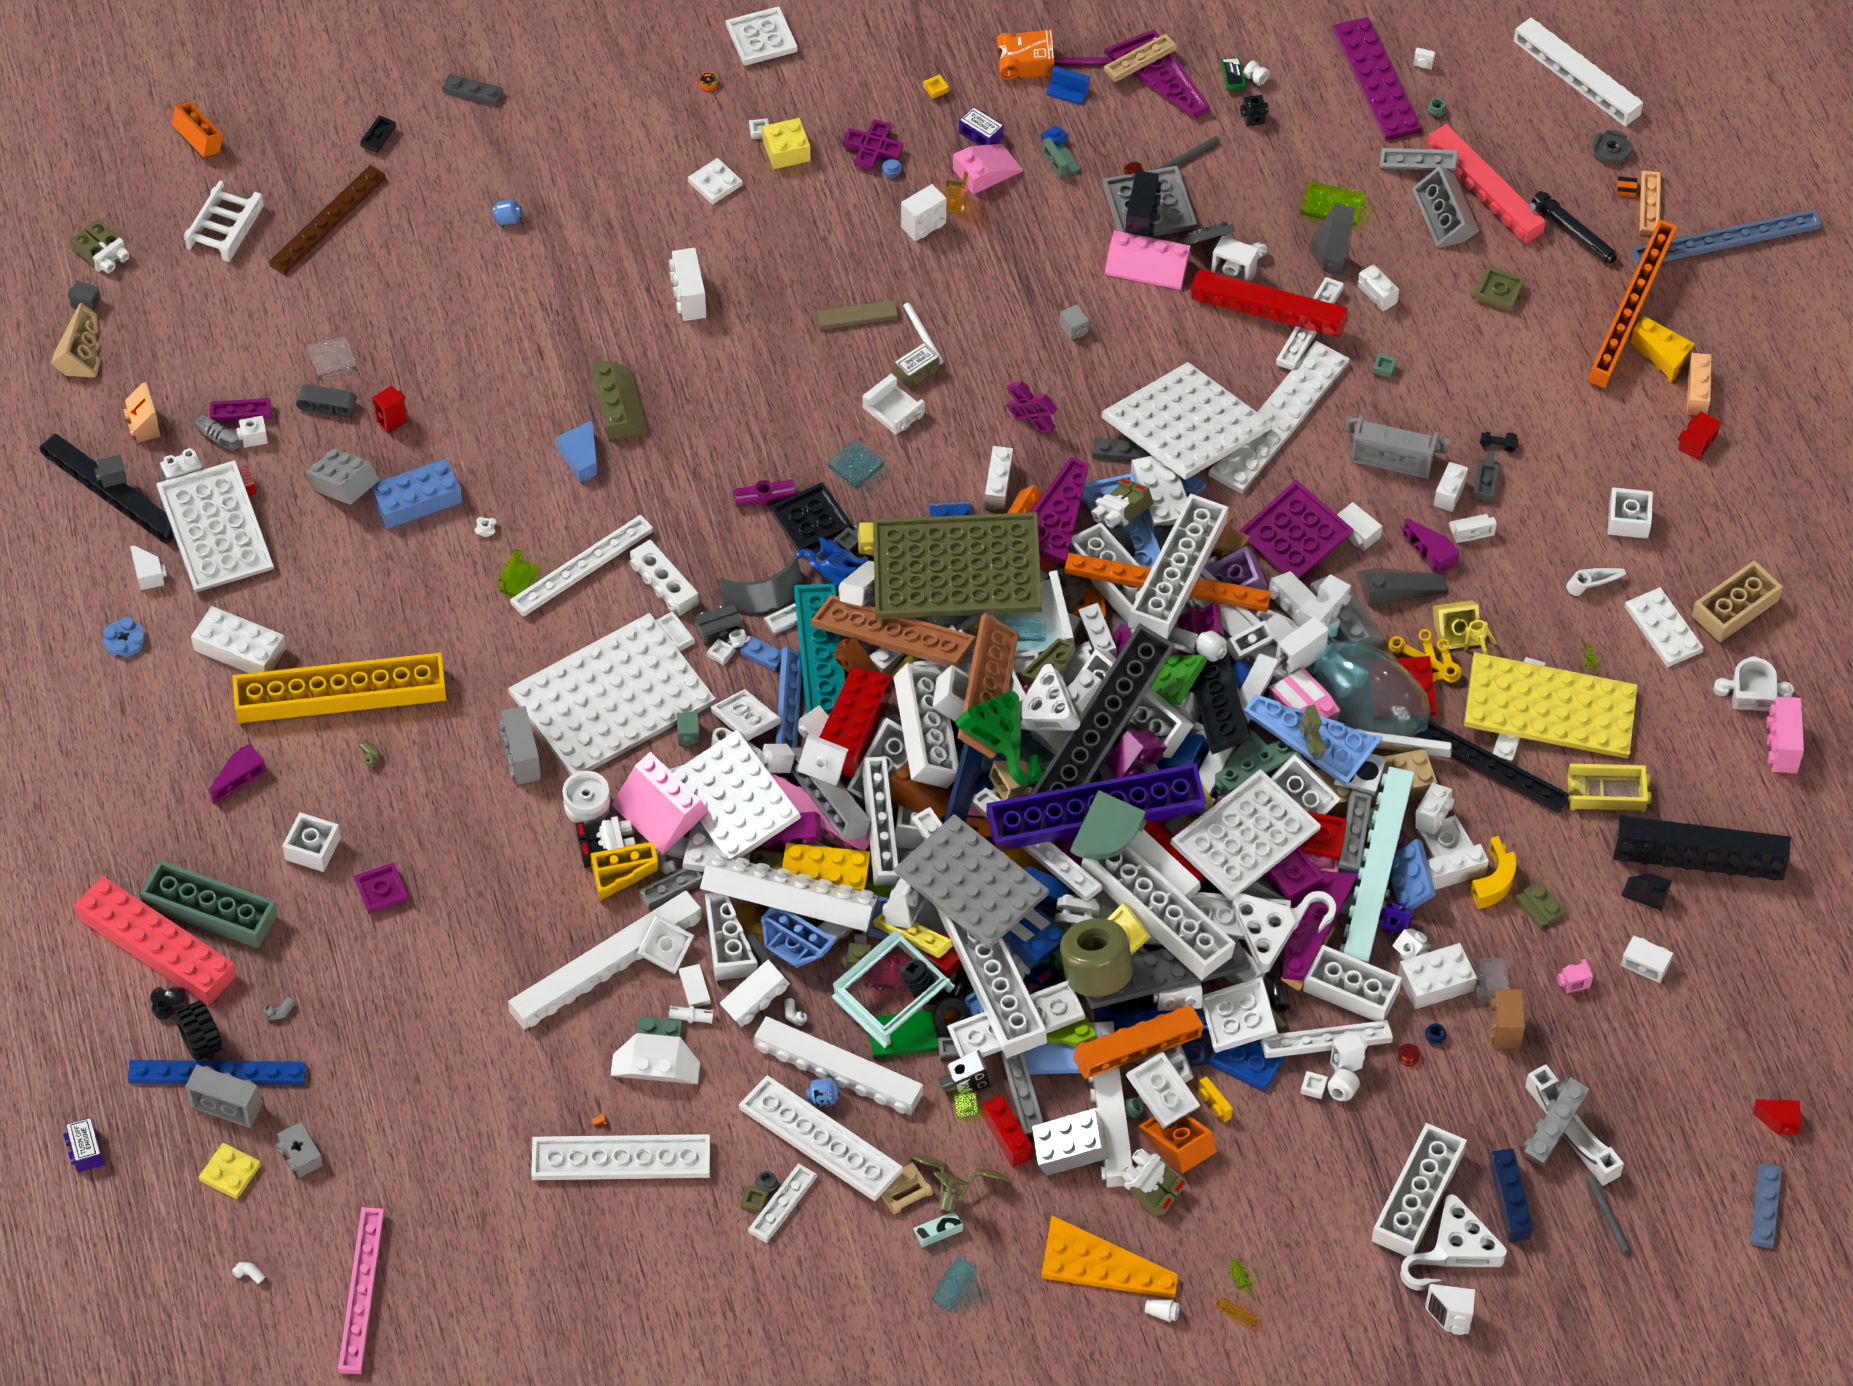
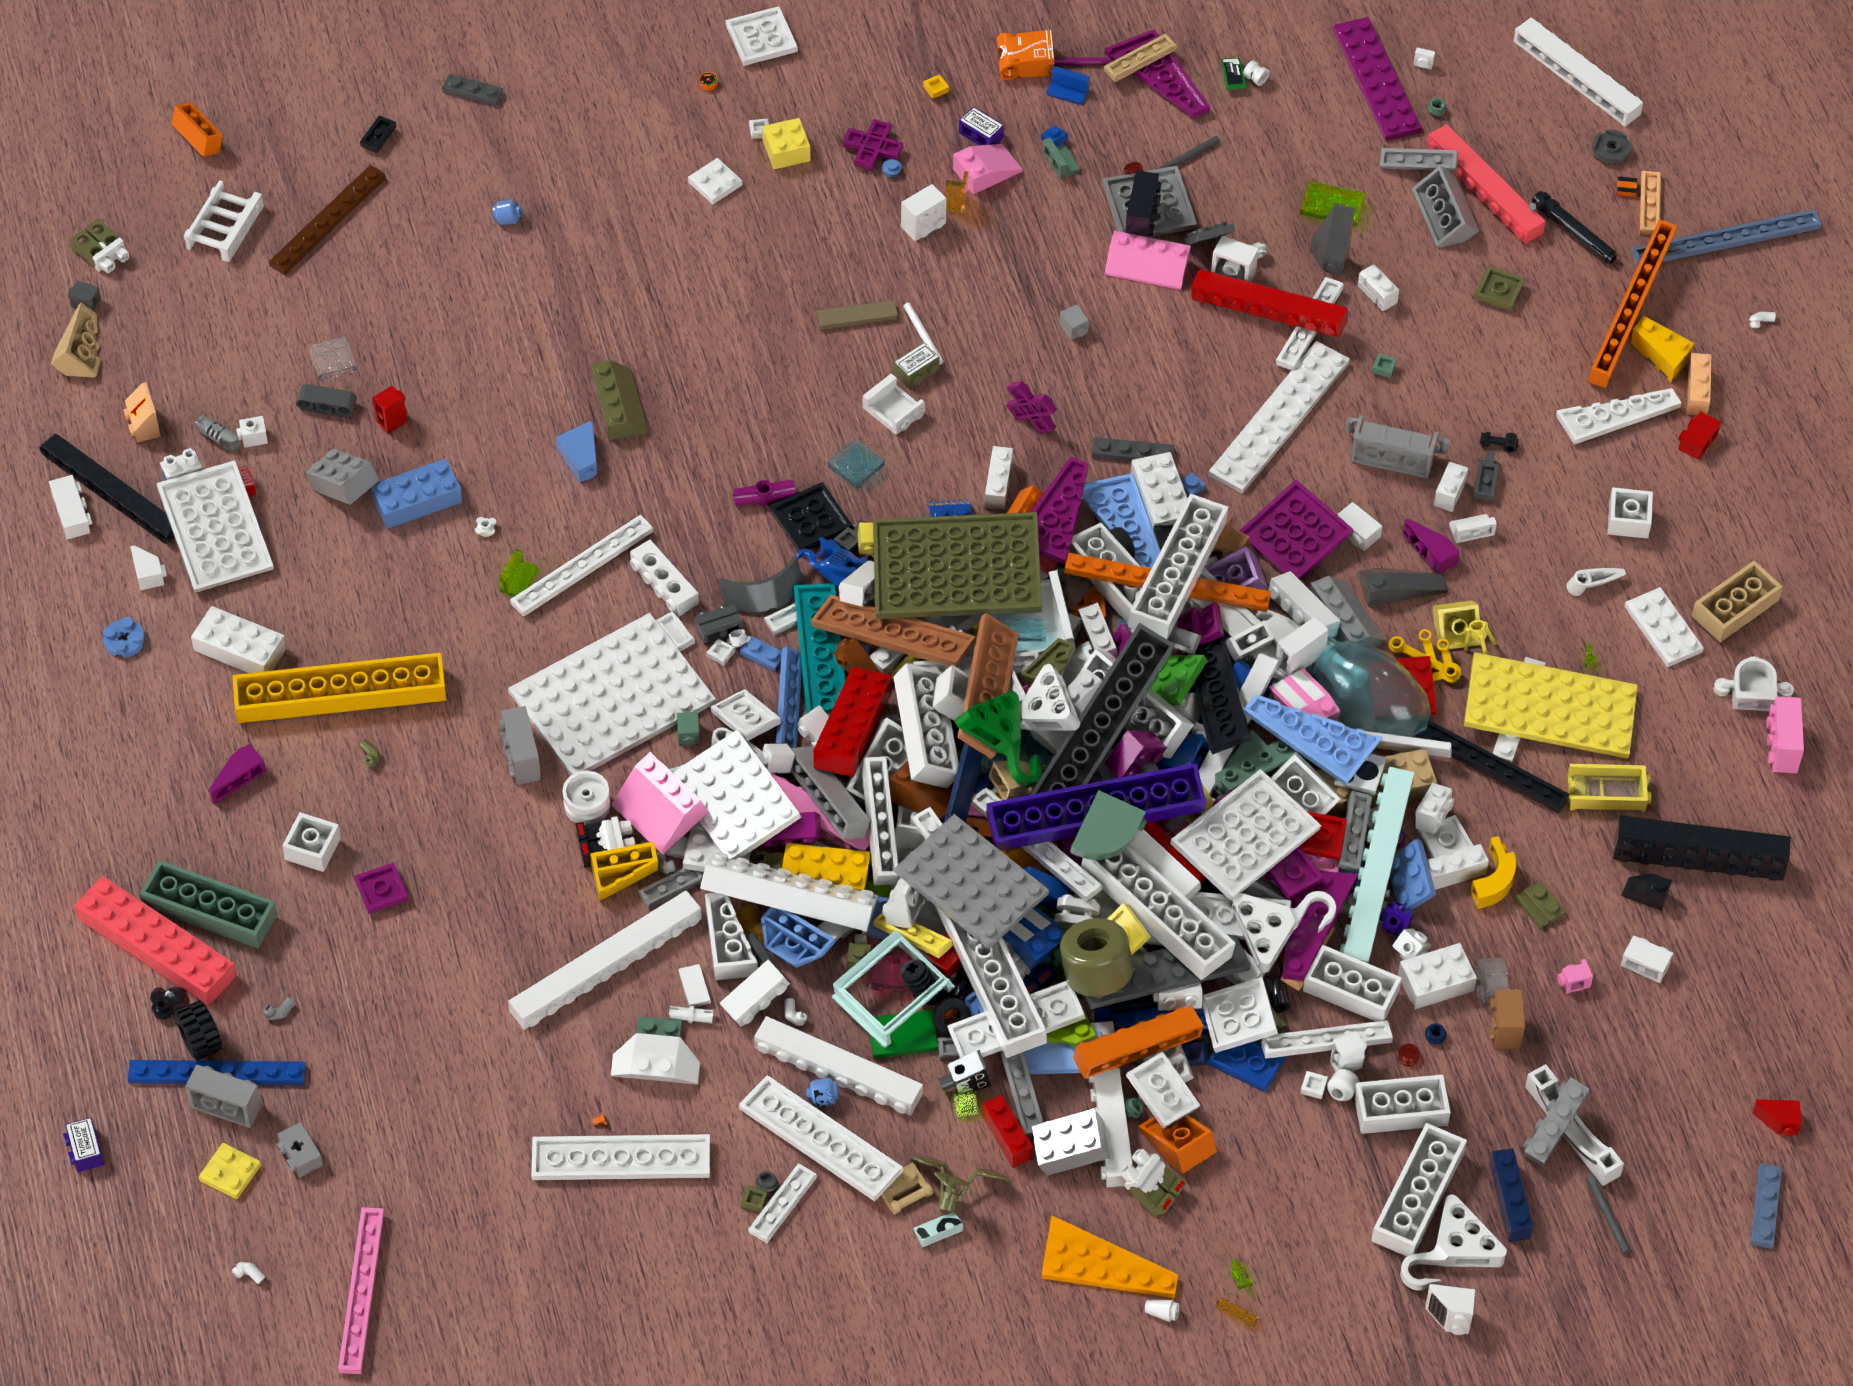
dark grey brick [95,454,127,488] -> none
magenta plate [210,398,271,422] -> none
white tile [636,915,694,974] -> none
white brick [669,248,706,321] -> none
white plate [797,734,848,786] -> none
clear light blue slope [932,1256,977,1312] -> none
hips [1091,478,1154,528] -> none
white plate [1101,362,1272,480] -> none
white head [1196,631,1227,662] -> none
yellow plate [1198,1076,1233,1123] -> none
black brick [1240,95,1269,127] -> none
white arch [1296,574,1351,627] -> none
olive plate [1299,704,1326,760] -> none
none -> white brick [49,475,92,540]
none -> white brick [1354,1075,1450,1134]
none -> white wing [1556,388,1681,445]
none -> white arm [1749,312,1776,328]

